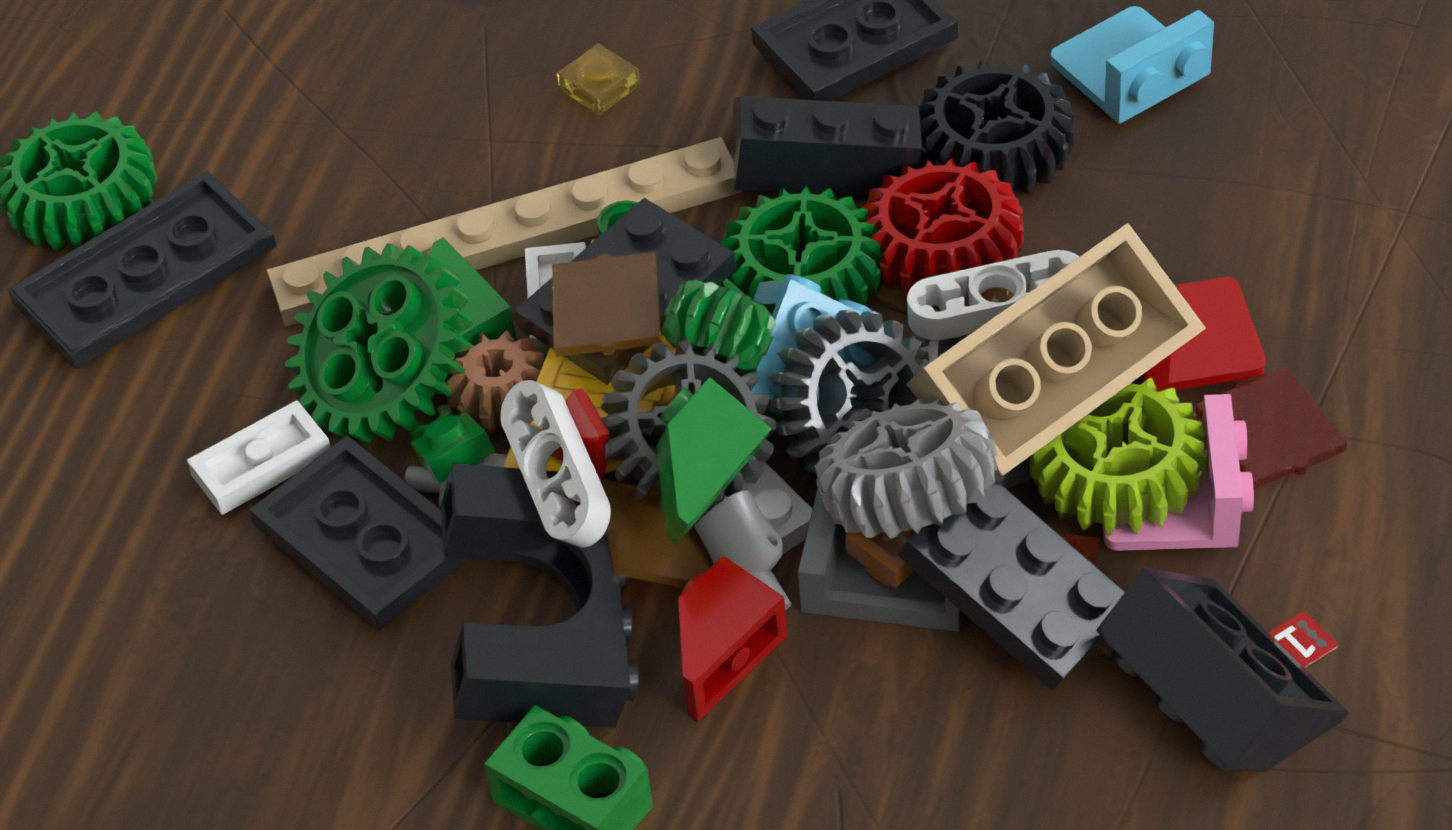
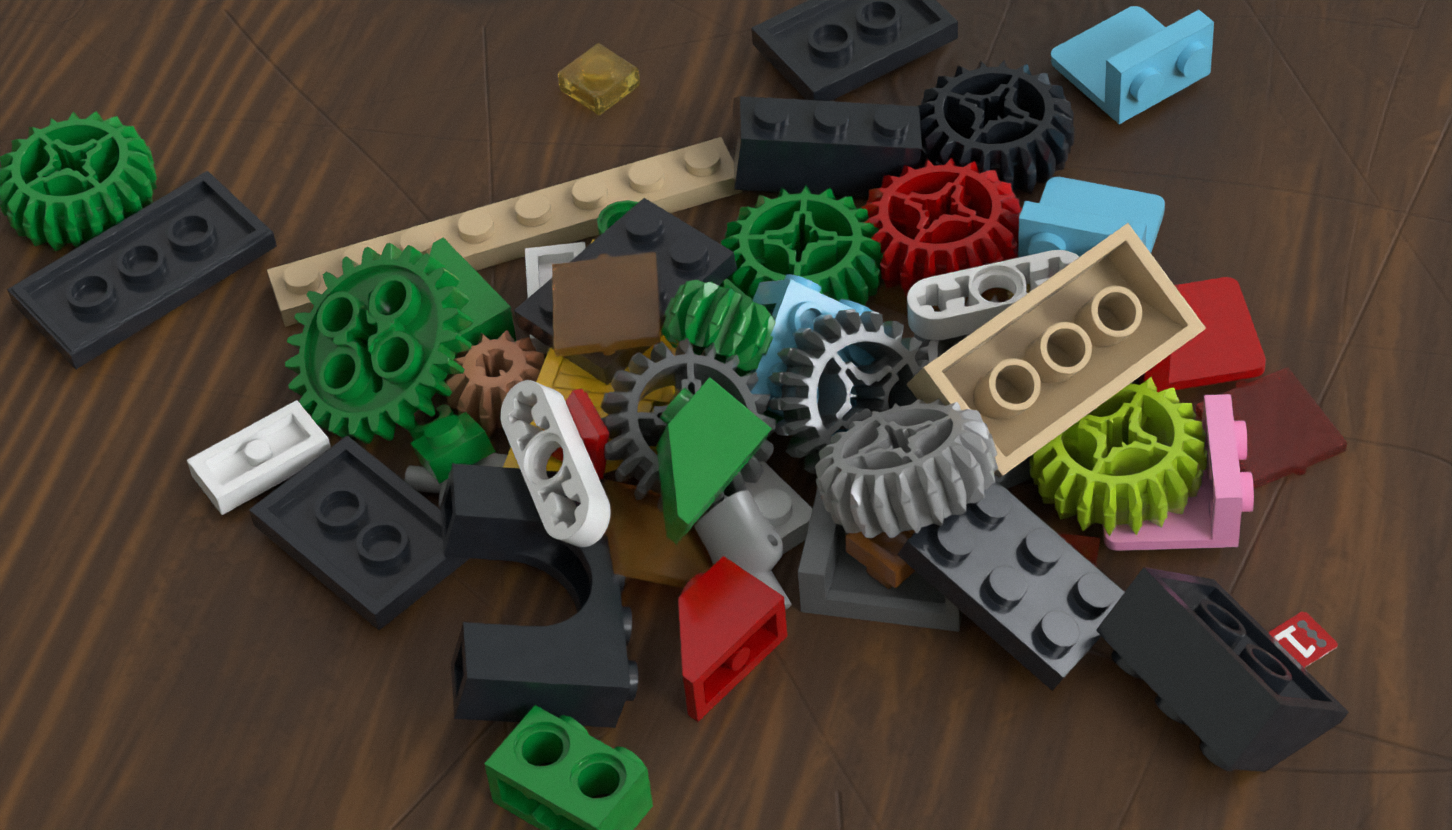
none -> medium azure bracket [1019,177,1165,258]

